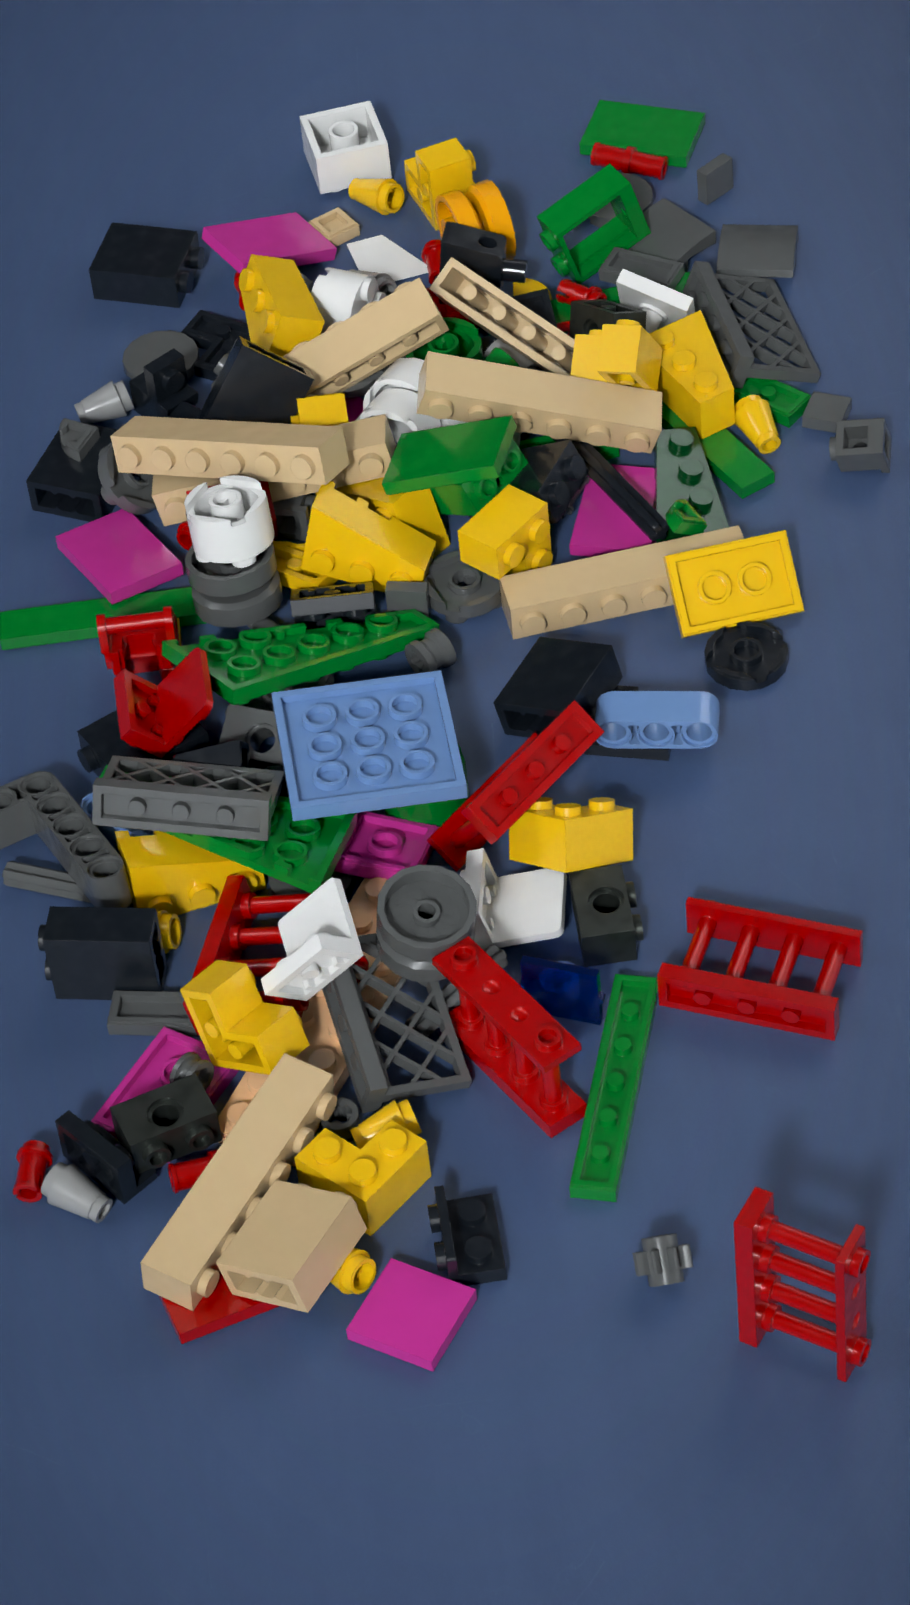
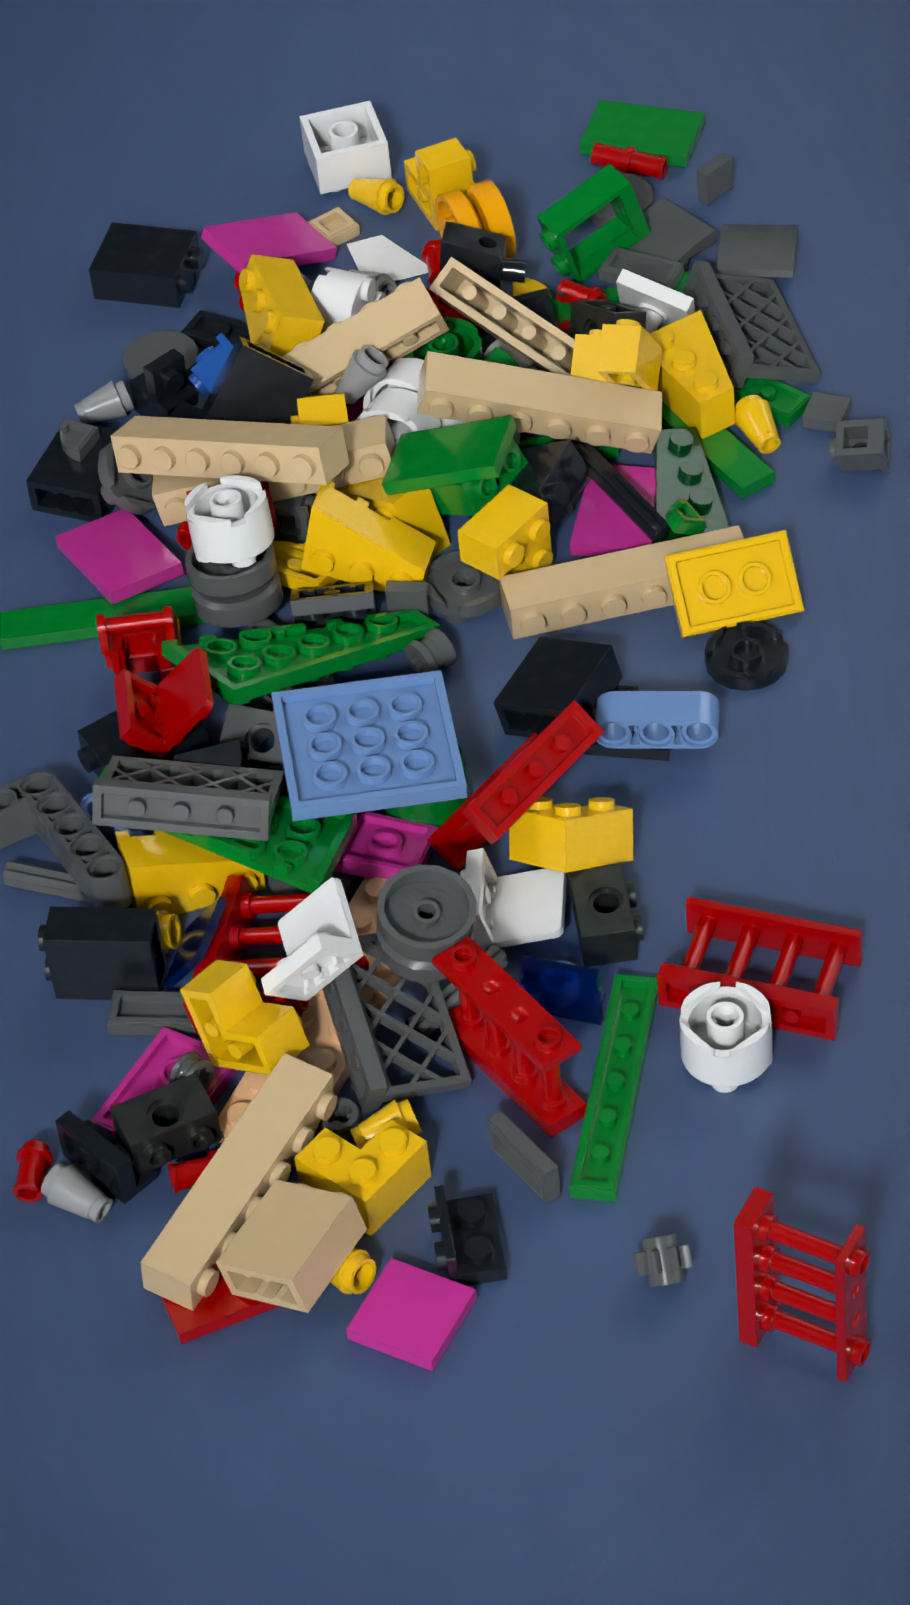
none -> clear blue piece [163,897,227,989]
none -> blue brick [188,333,234,396]
none -> light grey cone [335,345,389,404]
none -> dark grey tile [487,1110,561,1203]
none -> white brick [679,981,773,1093]

